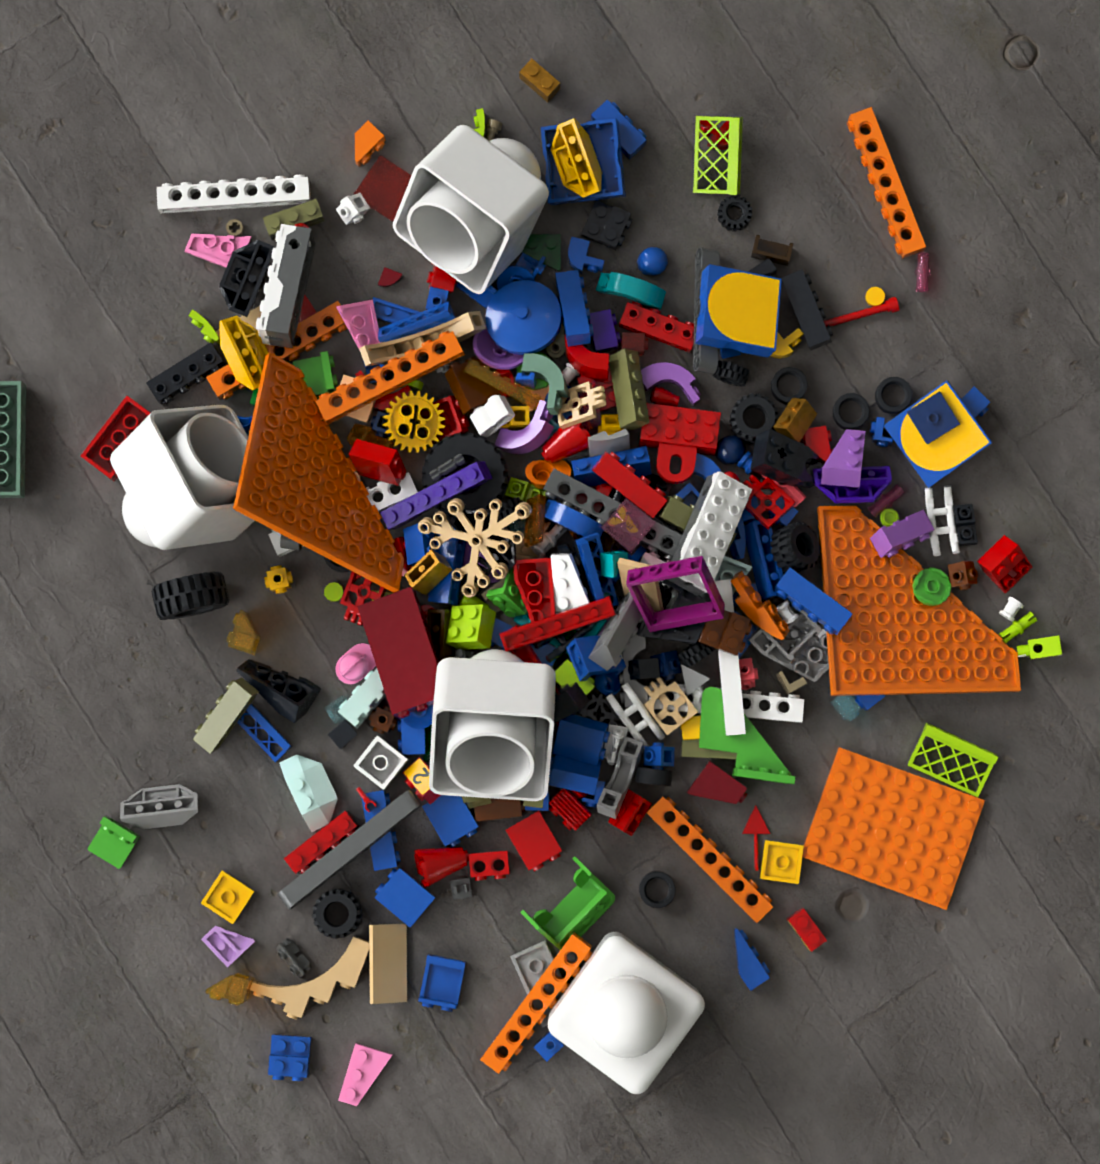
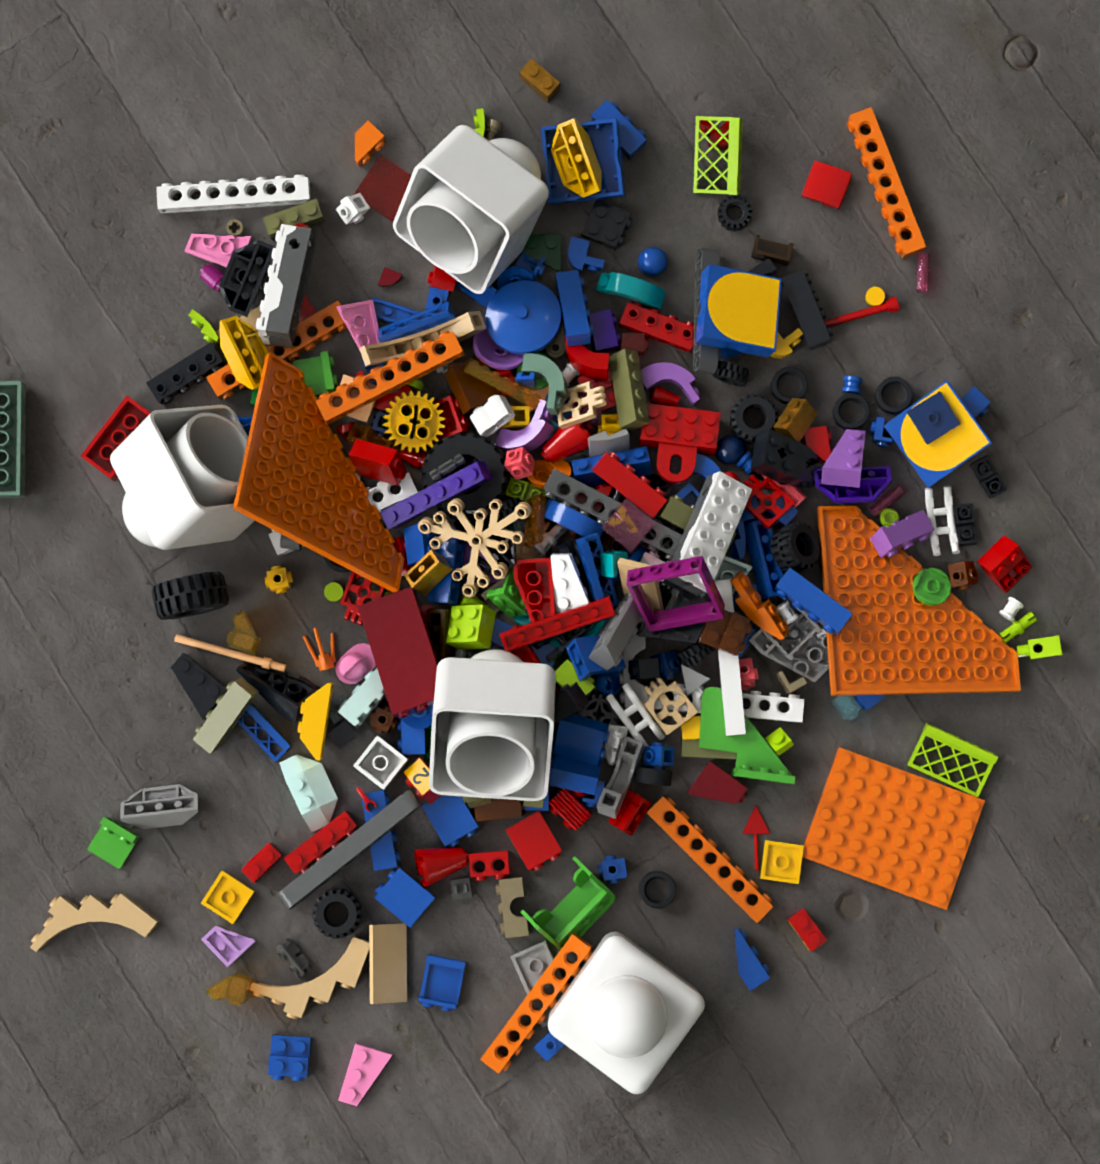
none -> tan arch [30,893,160,952]
none -> black wedge [171,653,227,720]
none -> light nougat bar [174,634,286,672]
none -> magenta brick [200,264,224,292]
none -> red brick [241,842,283,882]
none -> yellow wedge [298,682,334,761]
none -> orange plant [303,627,337,671]
none -> red tile [336,422,356,441]
none -> red cone [400,449,428,469]
none -> dark tan arch [496,877,529,938]
none -> coral brick [504,447,535,480]
none -> blue brick [598,855,627,884]
none -> lime bracket [765,727,794,756]
none -> red slope [801,160,852,209]
none -> blue wheel [842,376,863,394]
none -> black slope [970,455,1007,499]

